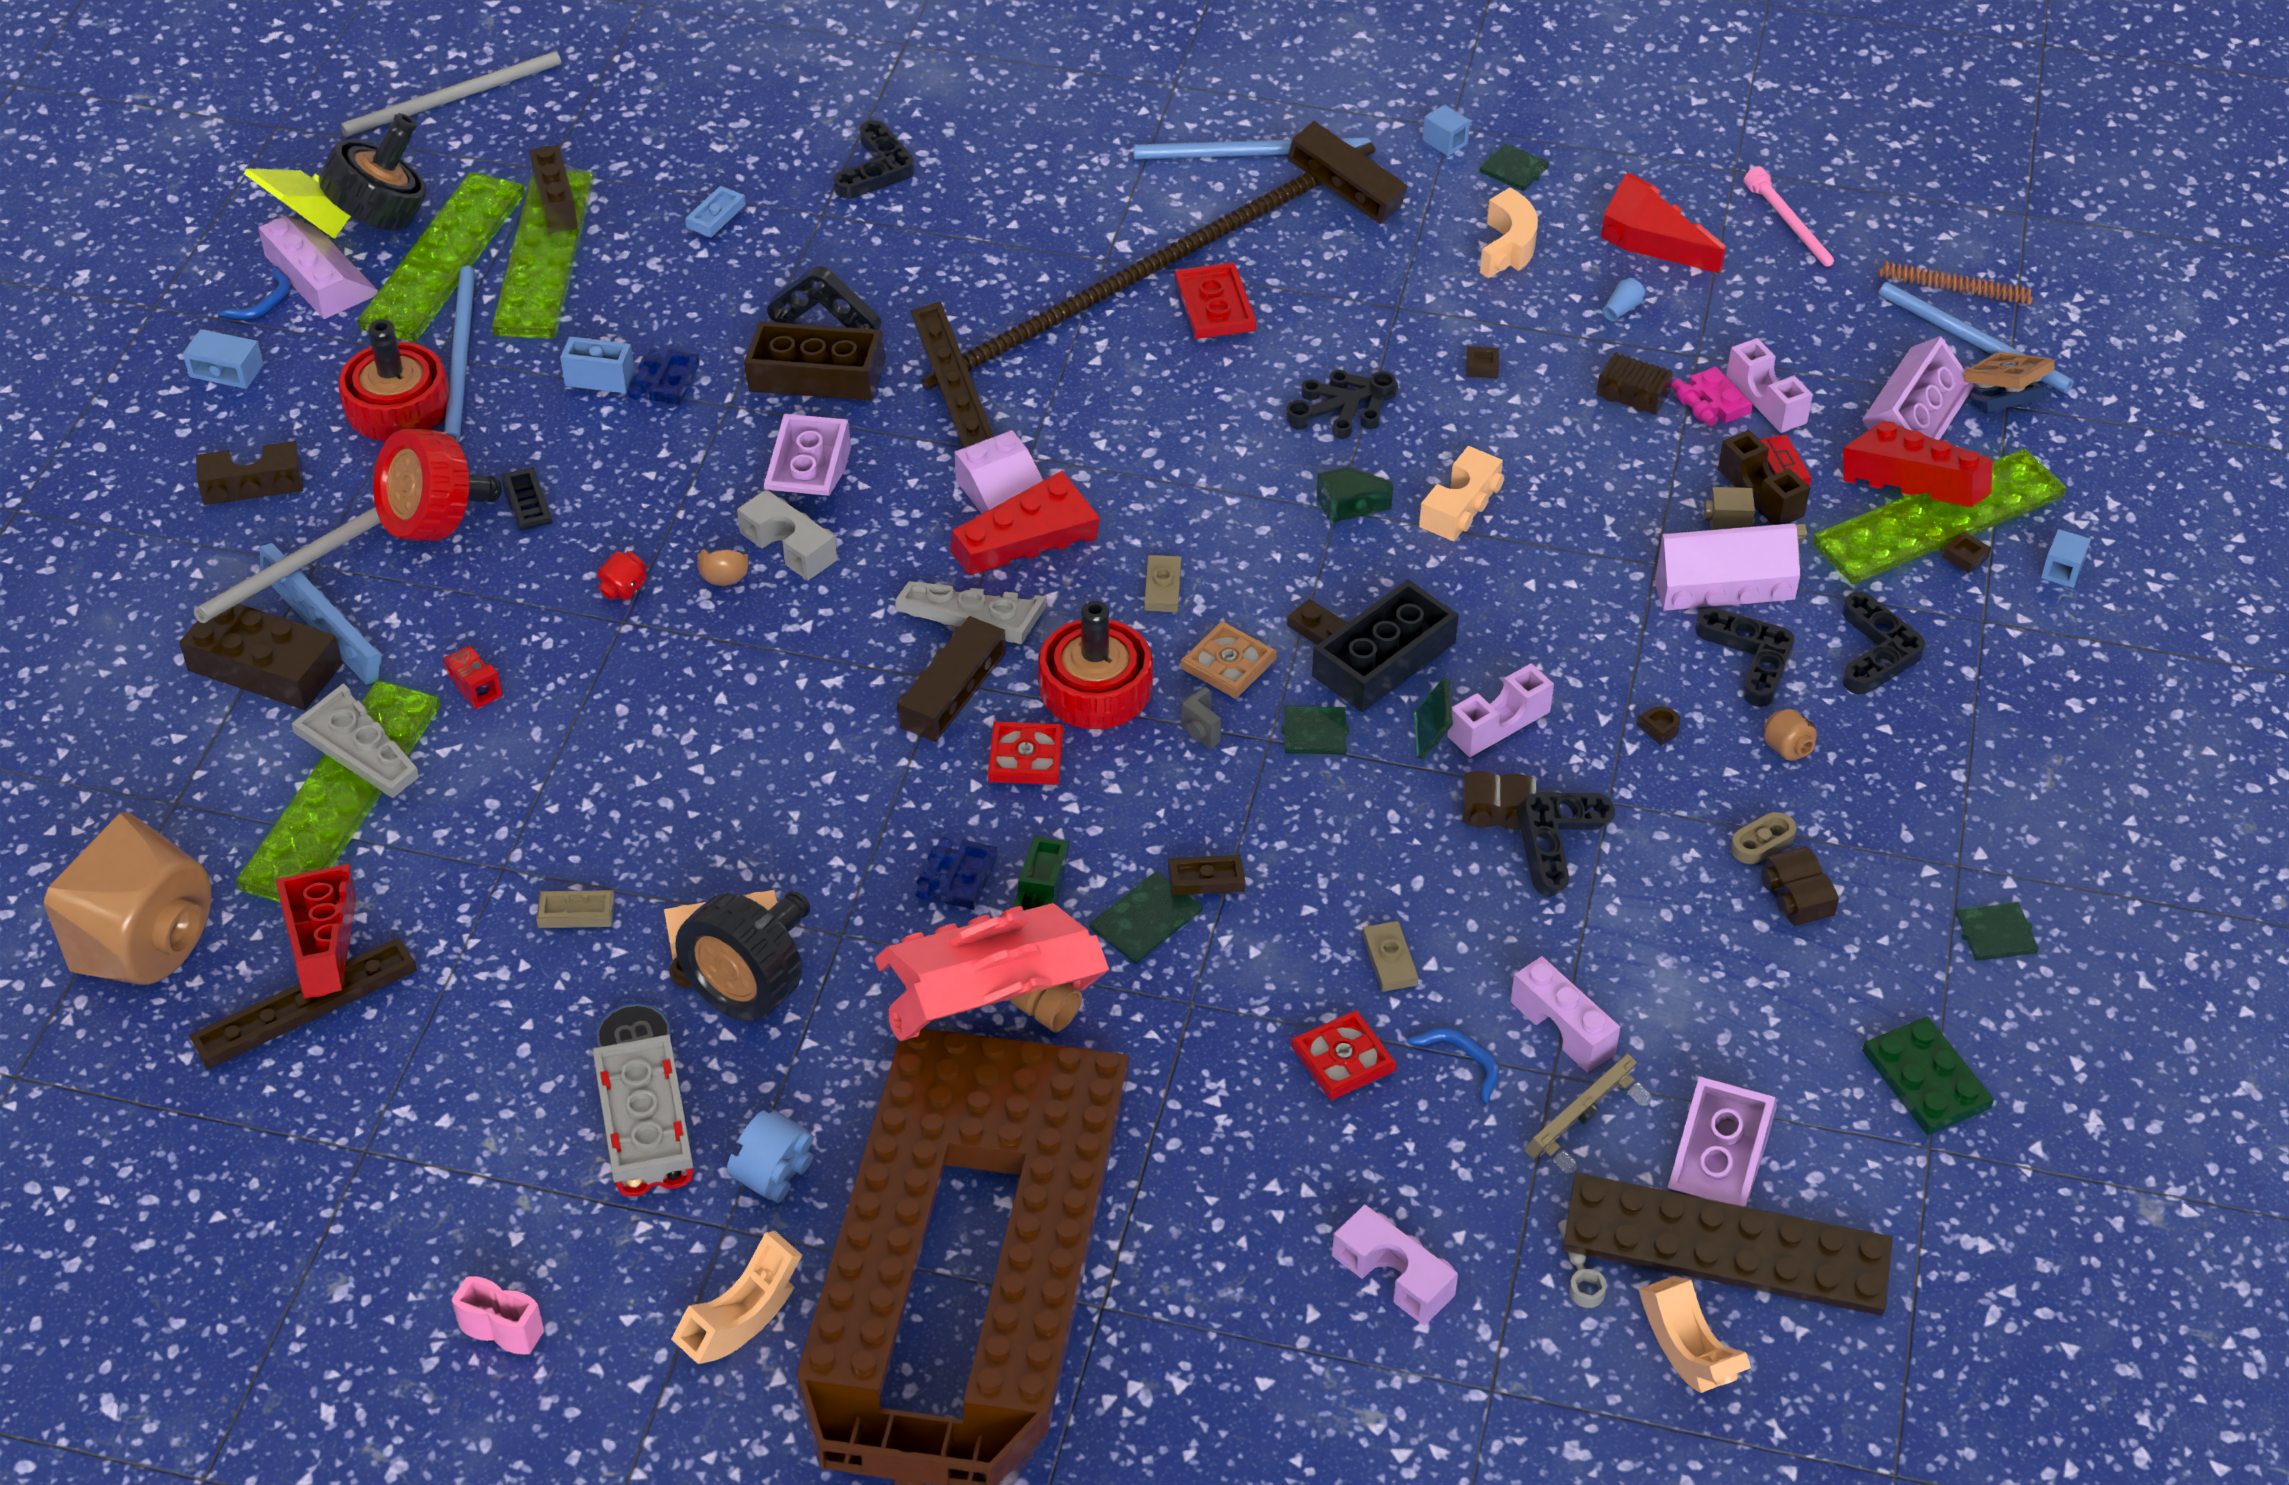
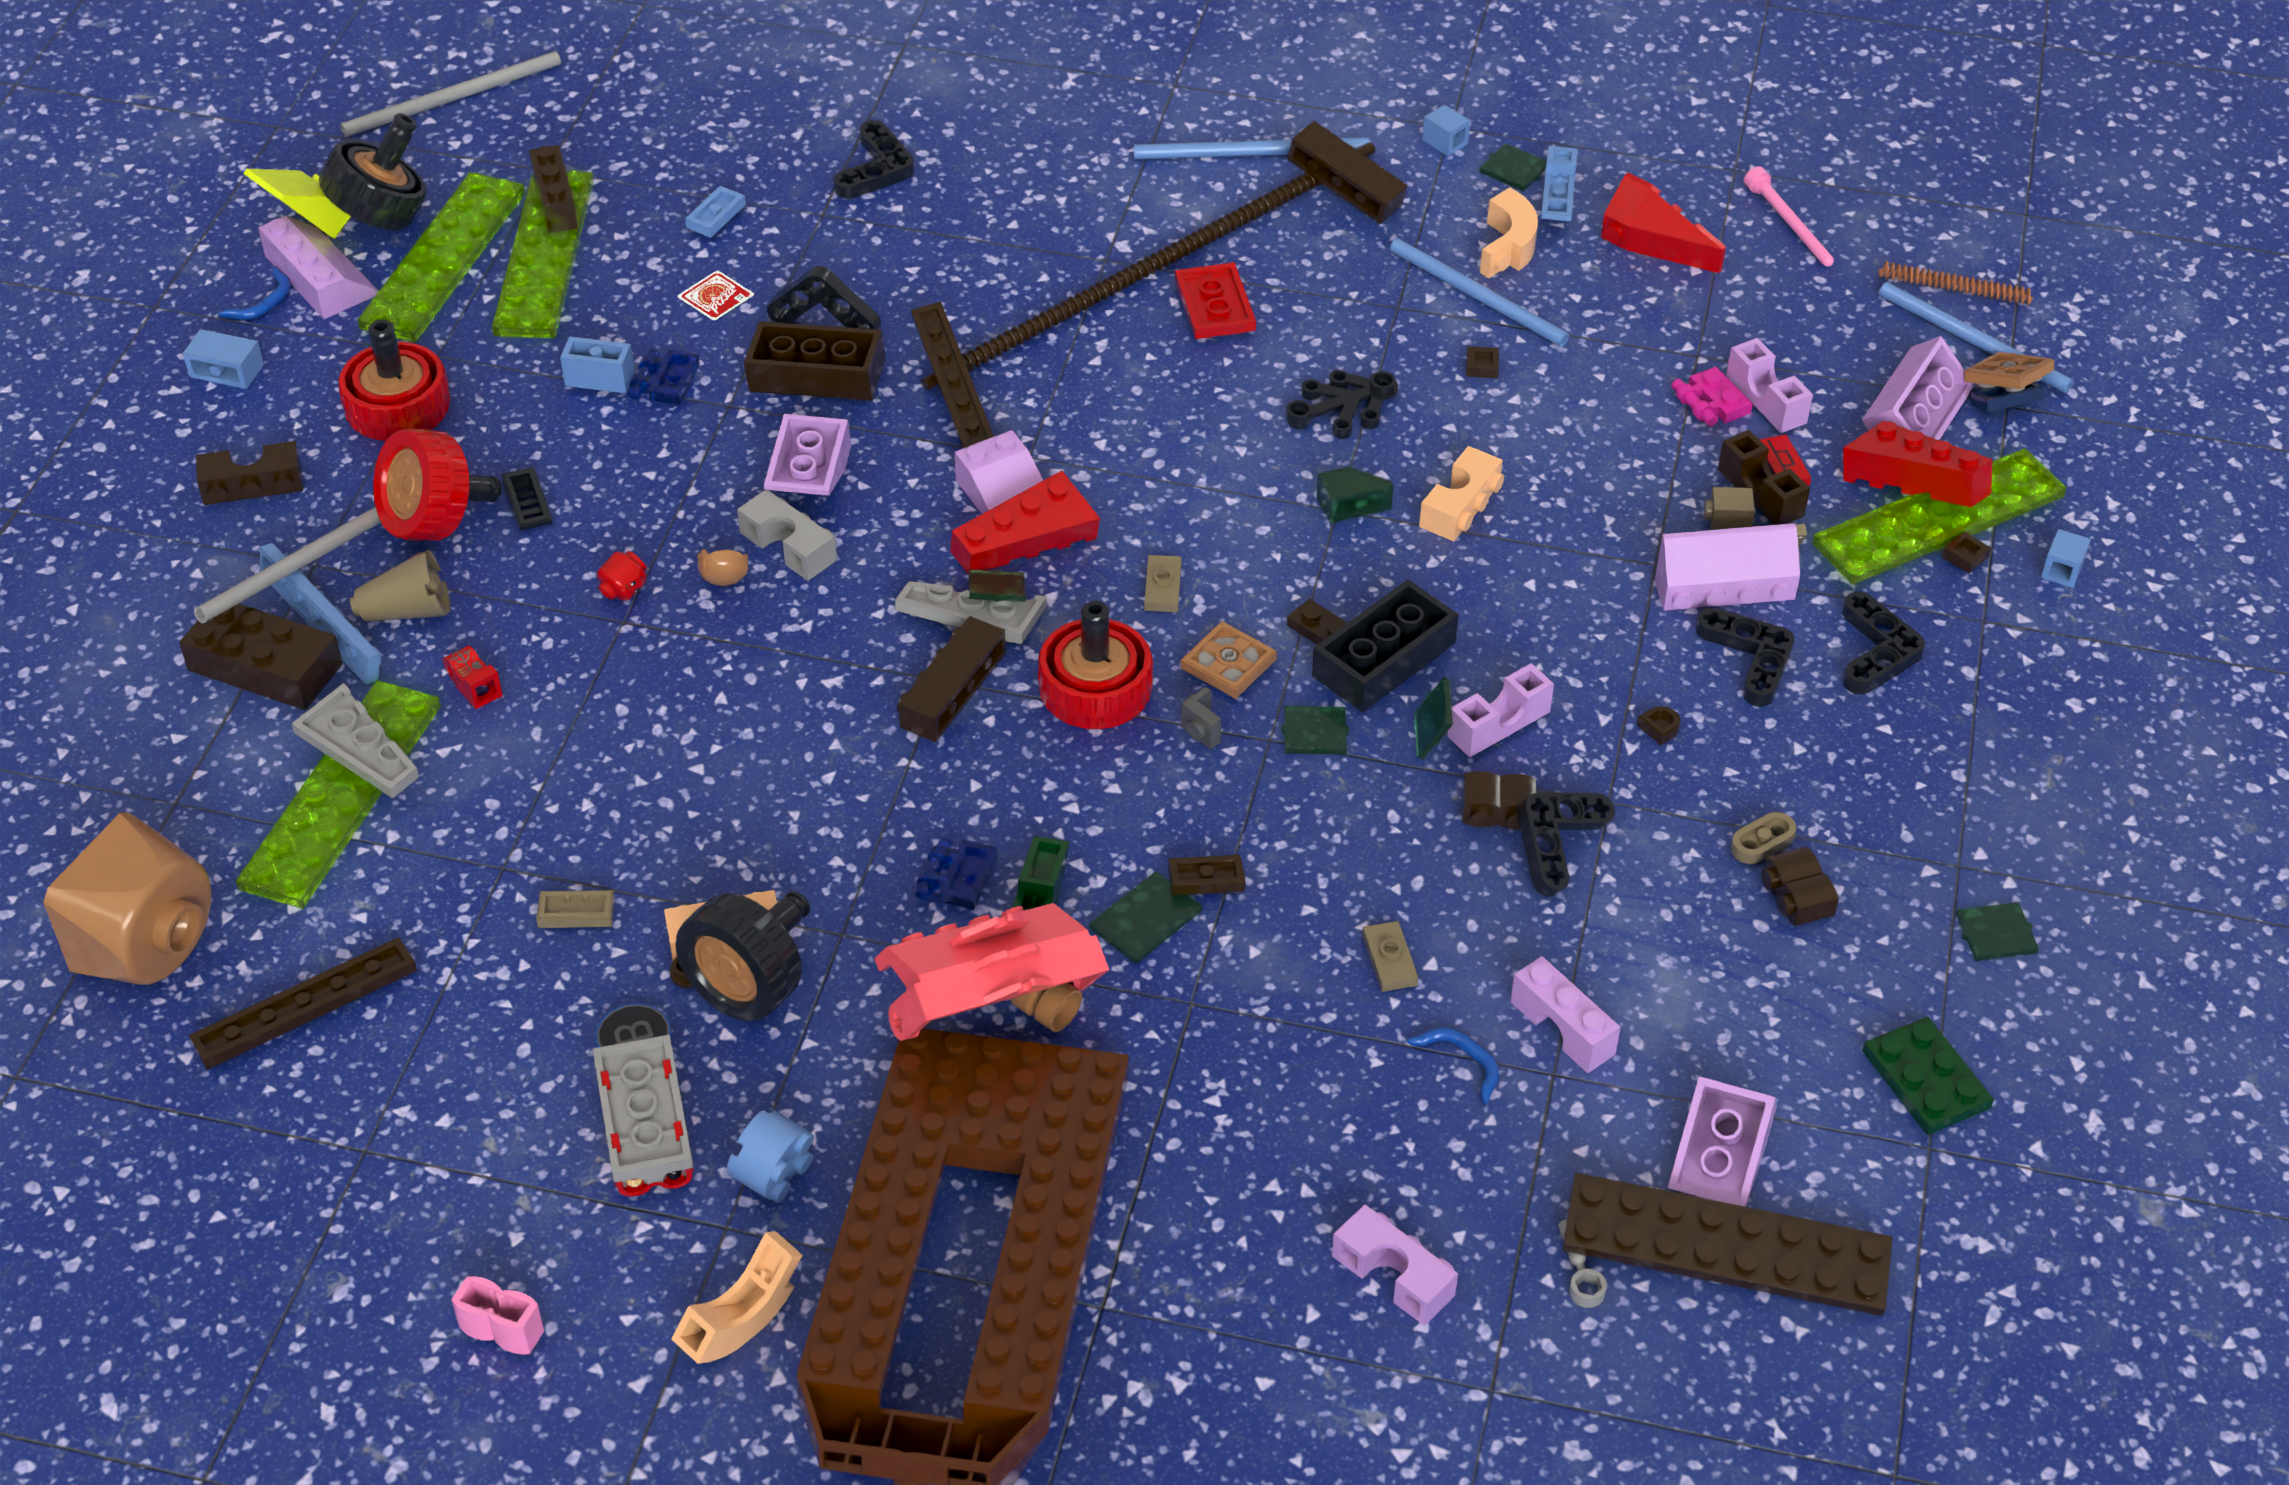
red wedge [275,863,356,999] -> none
medium blue piece [444,266,475,442] -> none
red piece [988,721,1064,785] -> none
red piece [1291,1010,1397,1101] -> none
dark tan piece [1524,1053,1651,1174] -> none
dark brown brick [1596,352,1673,415] -> none
medium blue cone [1602,278,1645,322] -> none
light nougat arch [1639,1276,1751,1393] -> none
medium nougat head [1764,708,1817,761] -> none
none -> dark tan cone [350,550,451,622]
none -> sticker [677,271,754,321]
none -> piece [968,570,1026,602]
none -> medium blue piece [1390,238,1569,347]
none -> medium blue slope [1541,146,1578,222]

